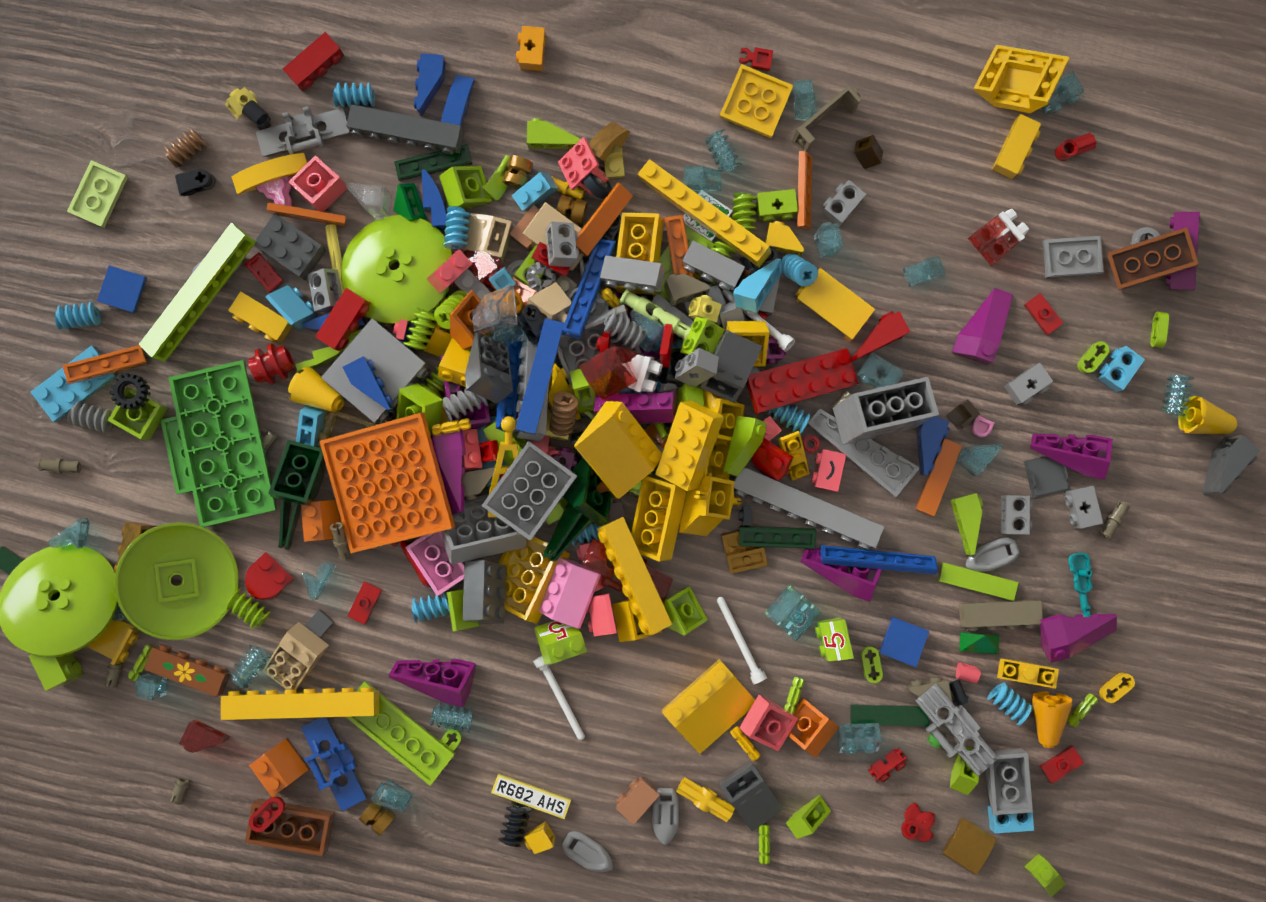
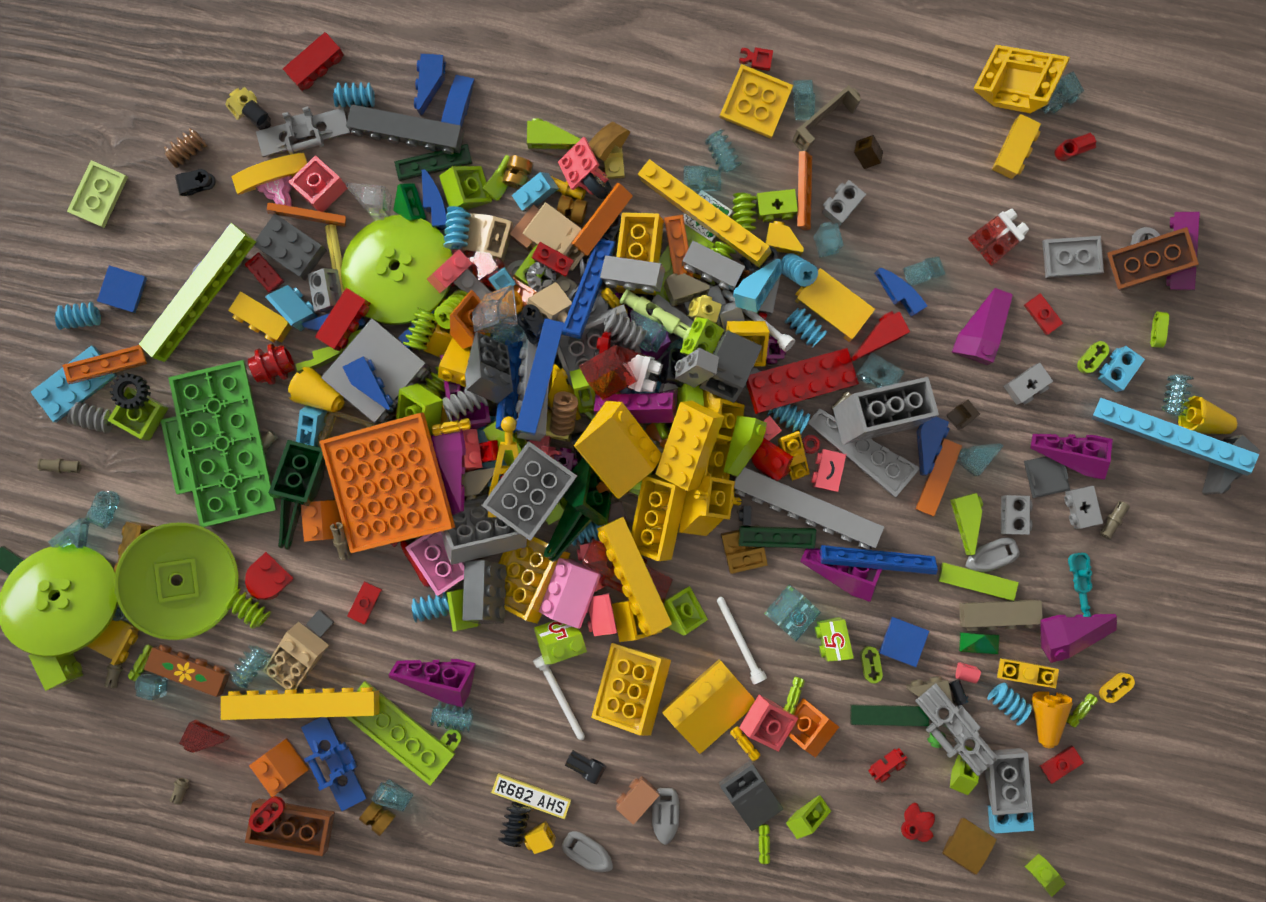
clear light blue slope [302,562,336,600] -> none
coral plate [393,319,408,340] -> none
light orange brick [516,26,546,71] -> none
light grey brick [546,221,579,267] -> none
red tile [660,324,674,367] -> none
yellow piece [676,776,735,822] -> none
clear light blue brick [837,723,881,755] -> none
bright pink tile [971,416,994,438] -> none
none -> clear light blue piece [86,491,120,529]
none -> black piece [565,750,606,785]
none -> yellow slope [591,643,671,736]
none -> medium azure piece [785,308,827,348]
none -> blue slope [874,268,927,317]
none -> medium azure brick [1092,398,1259,476]

